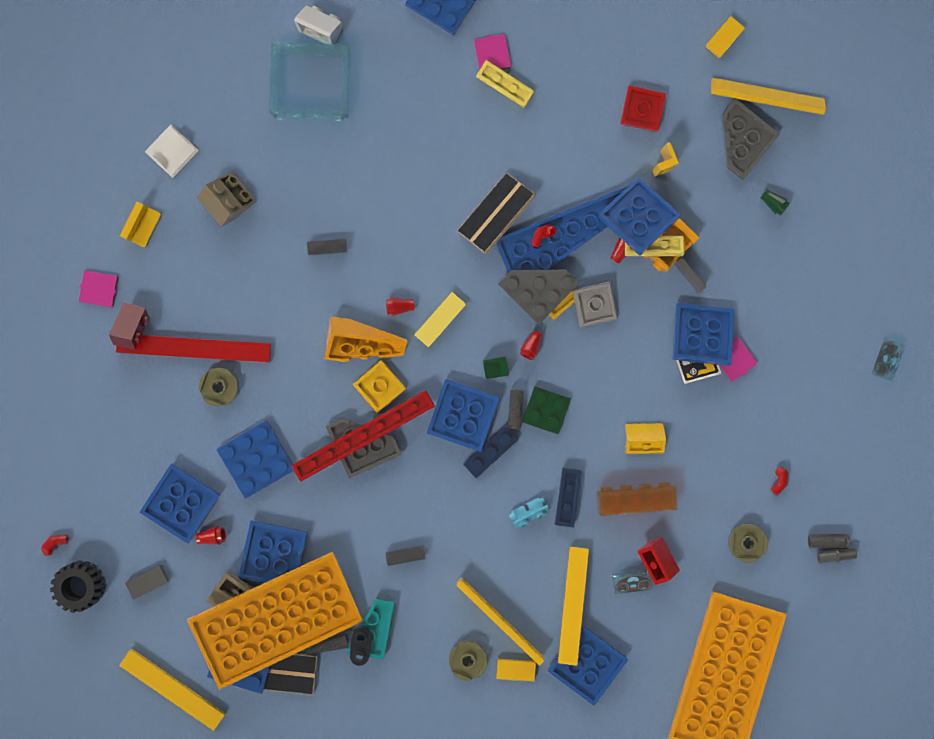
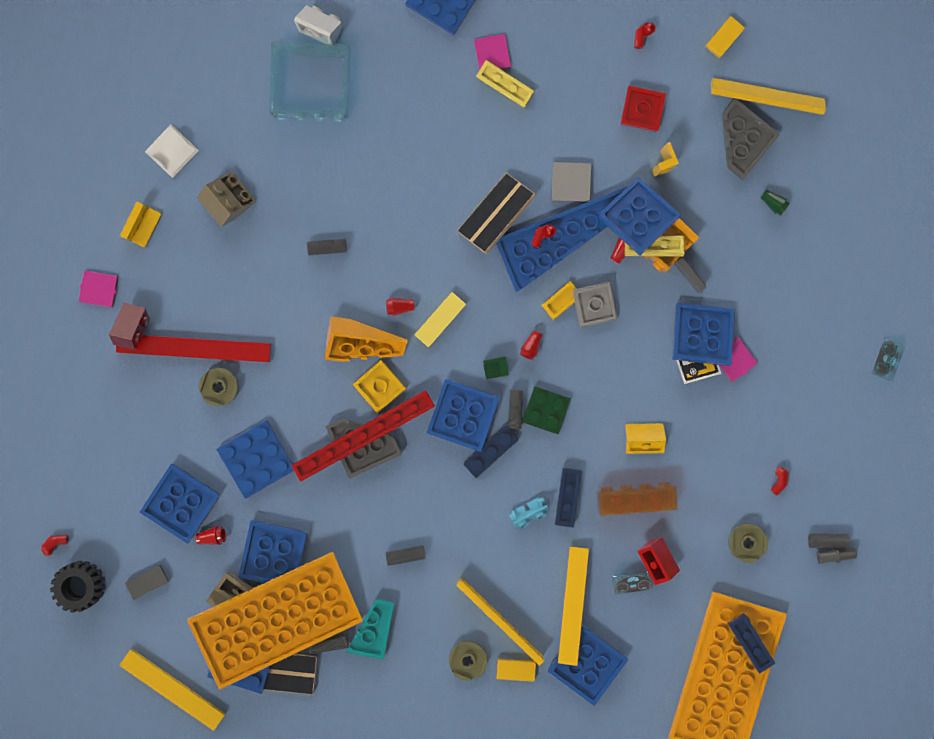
black plate [350,626,371,666] -> none
dark grey plate [498,270,579,324] -> none
none -> light grey tile [551,162,591,203]
none -> red arm [634,23,656,49]
none -> dark blue plate [727,613,776,674]

